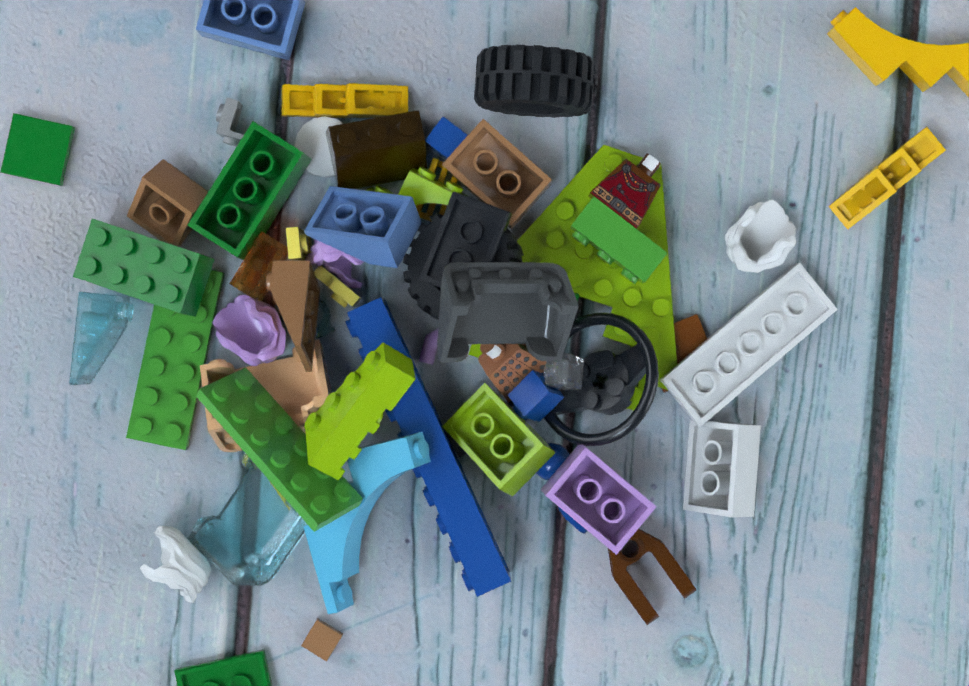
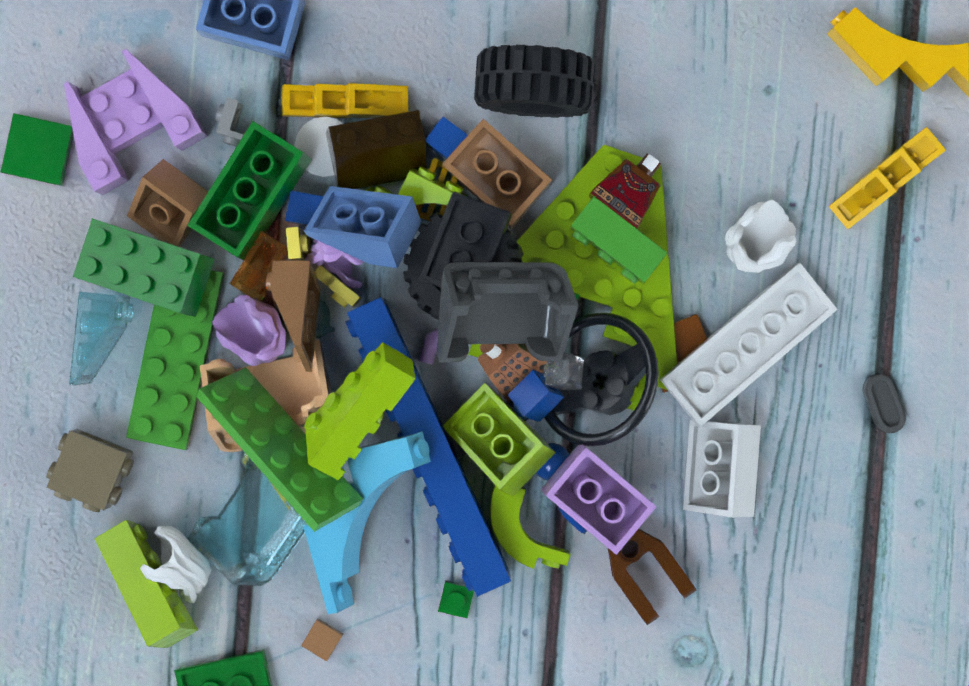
none -> dark tan brick [46,429,134,512]
none -> lavender wedge [64,49,208,195]
none -> lime wedge [94,520,198,648]
none -> blue brick [285,190,324,226]
none -> green plate [438,580,474,619]
none -> lime arch [490,485,571,569]
none -> dark grey tile [862,374,906,433]

